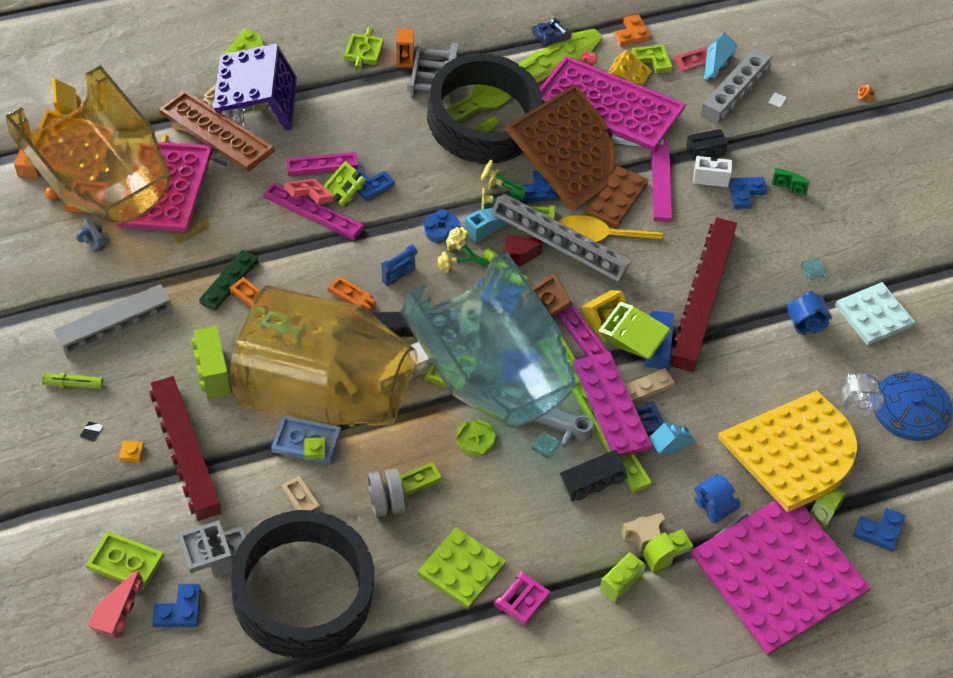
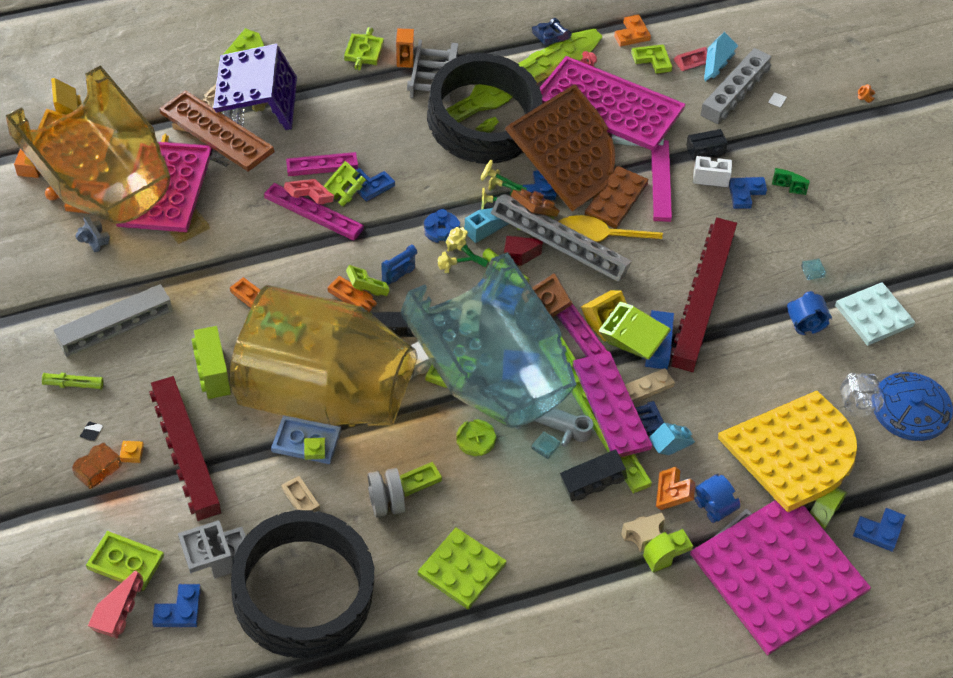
dark green plate [199,250,258,311] -> none
dark pink plate [494,572,551,626] -> none
lime brick [600,552,646,603] -> none
yellow bracket [607,49,651,87] -> none
none -> clear orange brick [72,443,122,489]
none -> lime plate [346,265,390,296]
none -> dark orange plate [511,189,560,217]
none -> orange plate [656,467,696,510]

